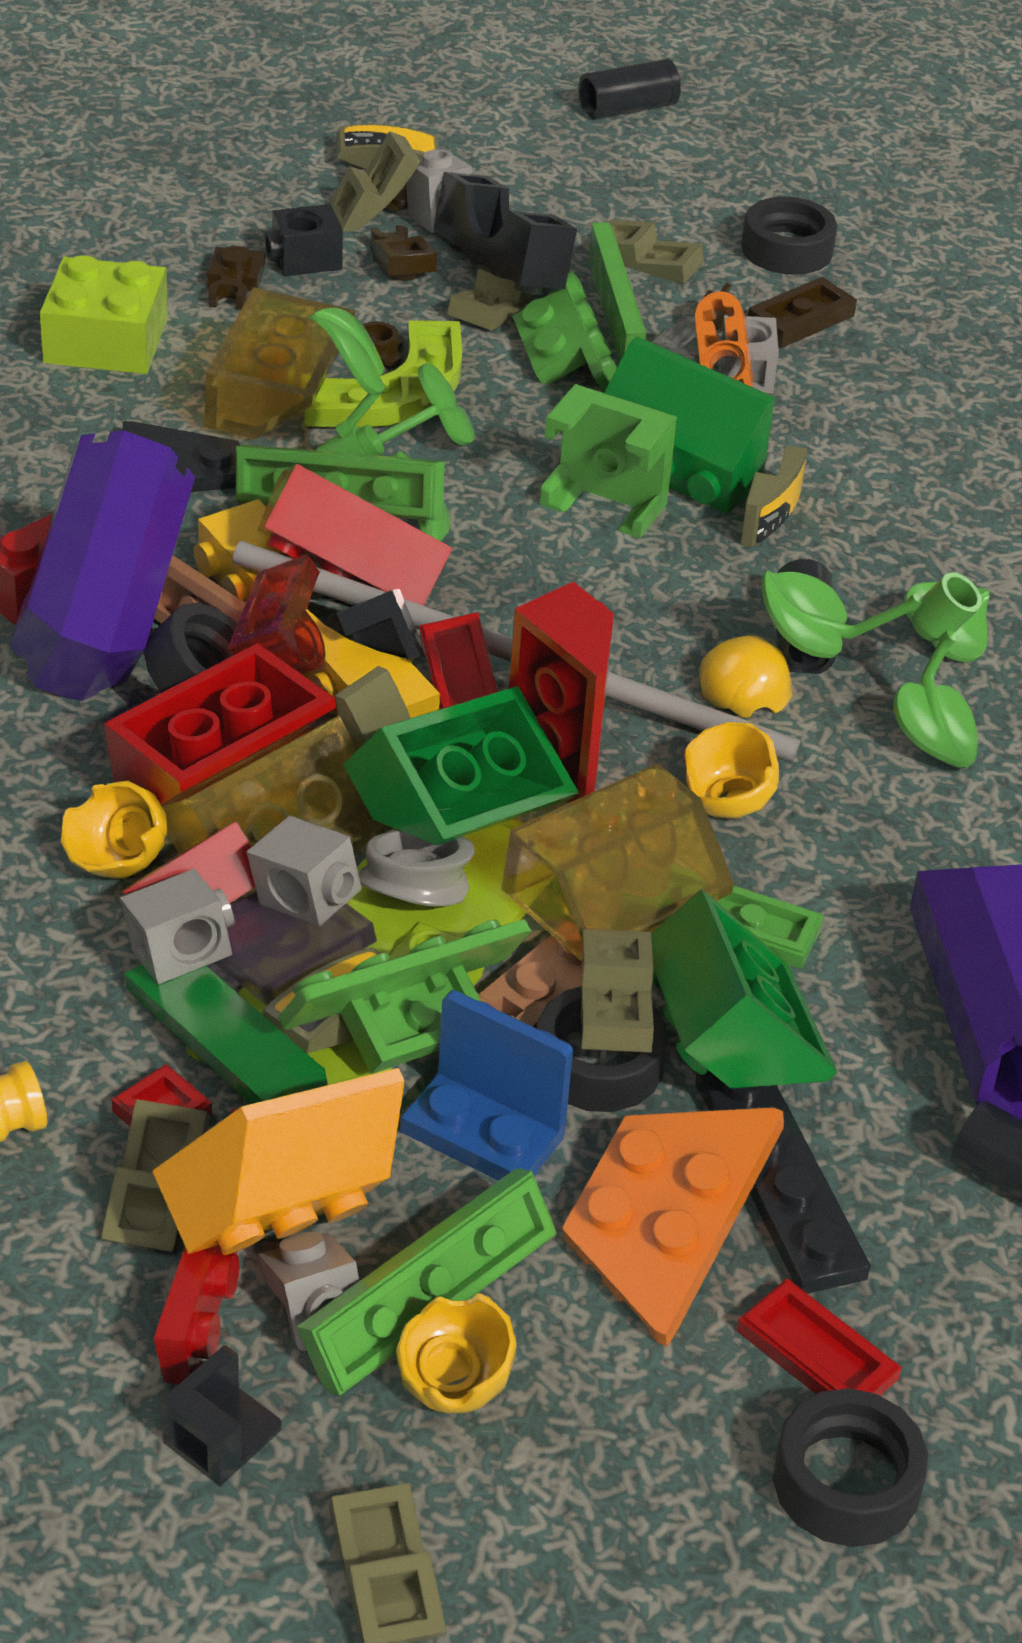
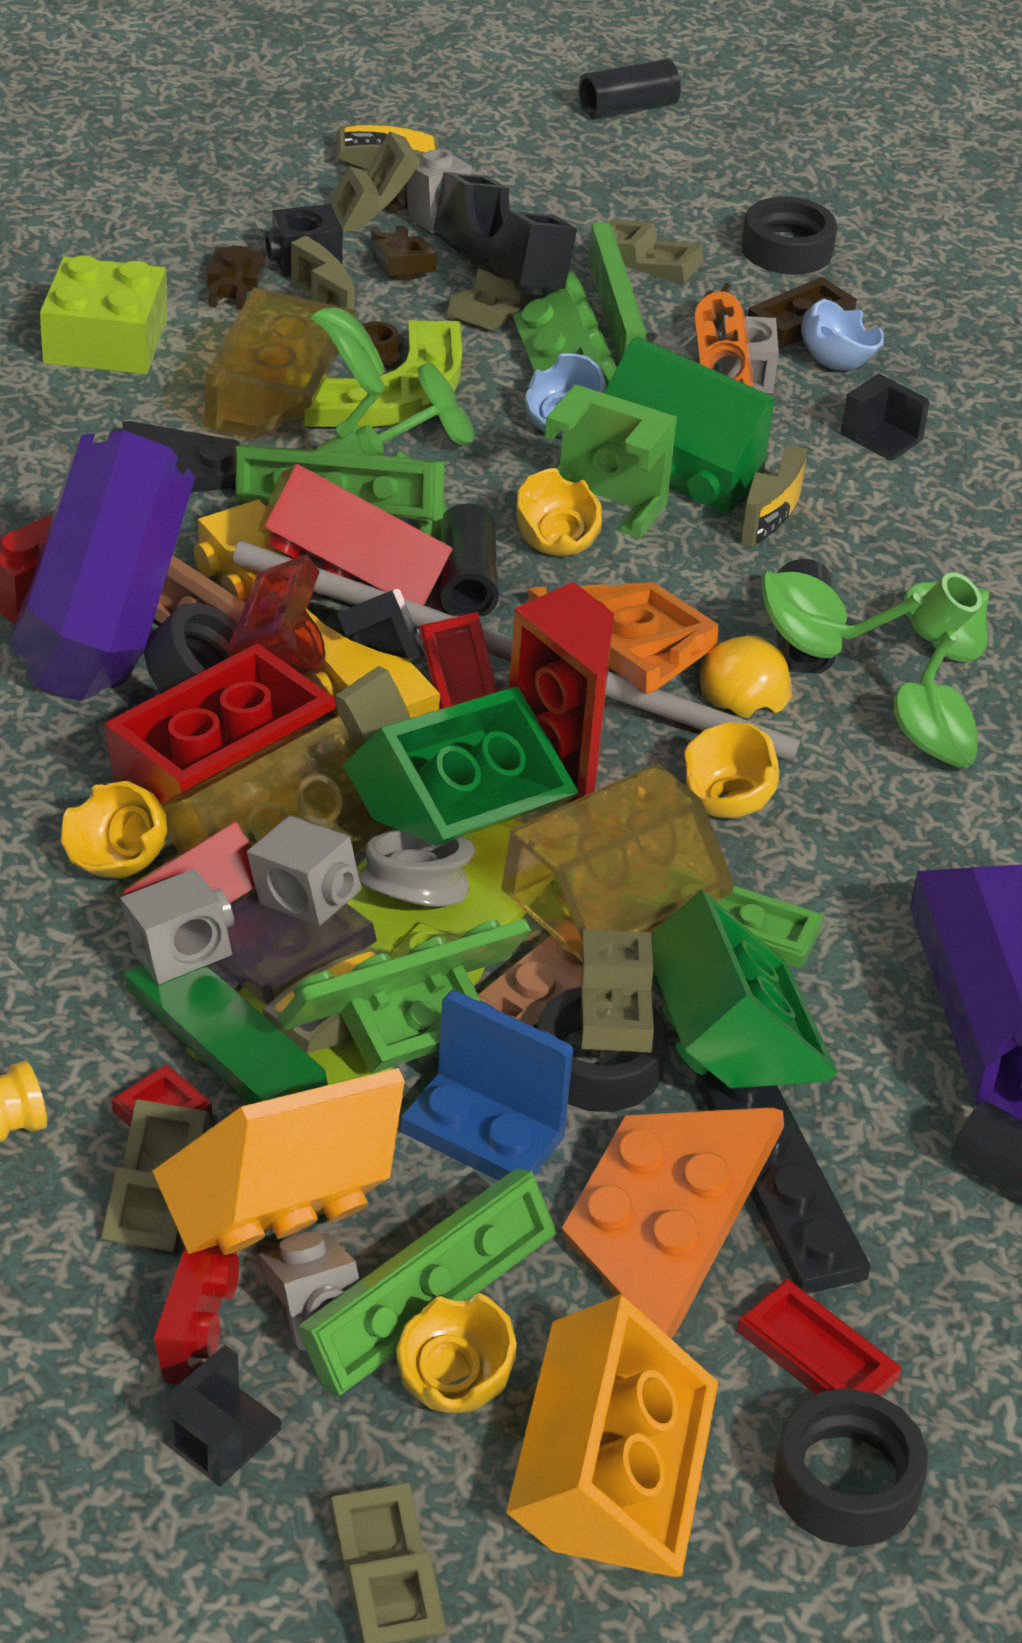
none -> olive slope [291,236,355,316]
none -> black pin [439,503,499,616]
none -> light orange slope [506,1294,718,1578]
none -> yellow hair [516,468,602,557]
none -> light blue hair [524,352,607,438]
none -> orange wing [528,582,718,694]
none -> light blue hair [801,299,884,371]
none -> black panel [840,373,930,460]

